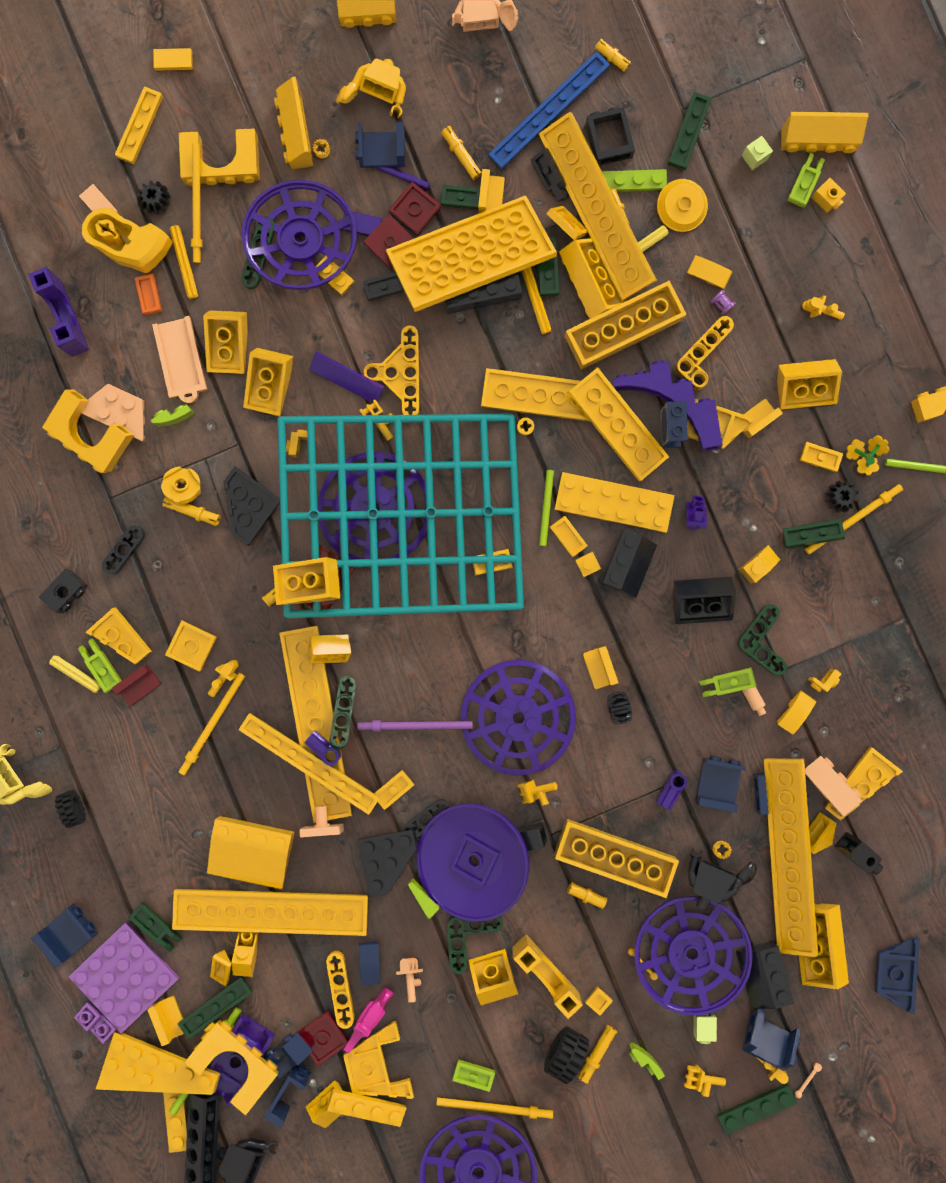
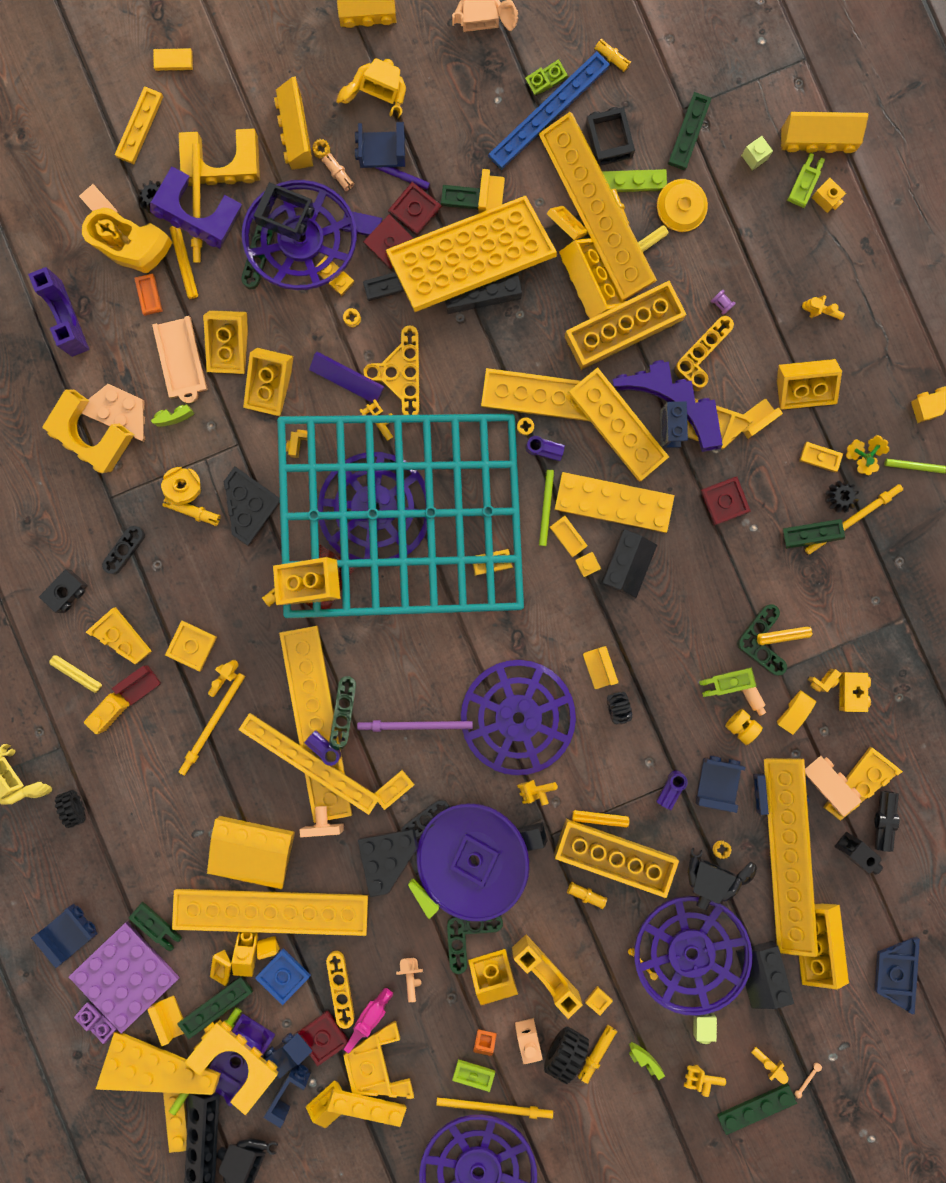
lime hinge [78,639,122,693] -> none
yellow hinge [308,635,351,664] -> none
dark blue slope [359,941,380,985] -> none
yellow pin [441,126,482,181] -> none
yellow axle [521,267,551,334] -> none
black hinge [531,148,569,202] -> none
dark green plate [538,237,559,296] -> none
black slope [673,577,736,624] -> none
dark purple hips [685,496,707,530] -> none
yellow slope [687,255,732,289] -> none
yellow slope [738,545,780,584] -> none
dark blue panel [742,1008,801,1071] -> none
yellow slope [809,812,836,855] -> none
none -> yellow brick [84,693,129,734]
none -> dark purple arch [150,166,242,249]
none -> black window [253,182,315,241]
none -> blue plate [255,948,311,1005]
none -> yellow slope [257,936,280,960]
none -> light nougat pin [322,153,354,191]
none -> yellow bush [343,308,361,327]
none -> orange slope [473,1029,497,1056]
none -> light nougat torso [515,1018,543,1064]
none -> lime slope [525,59,569,95]
none -> dark purple piece [526,436,565,461]
none -> yellow axle [572,810,629,828]
none -> dark red plate [700,476,751,526]
none -> yellow wheel [725,709,763,745]
none -> yellow axle [757,627,812,645]
none -> yellow brick [839,672,871,712]
none -> black piece [874,791,900,852]

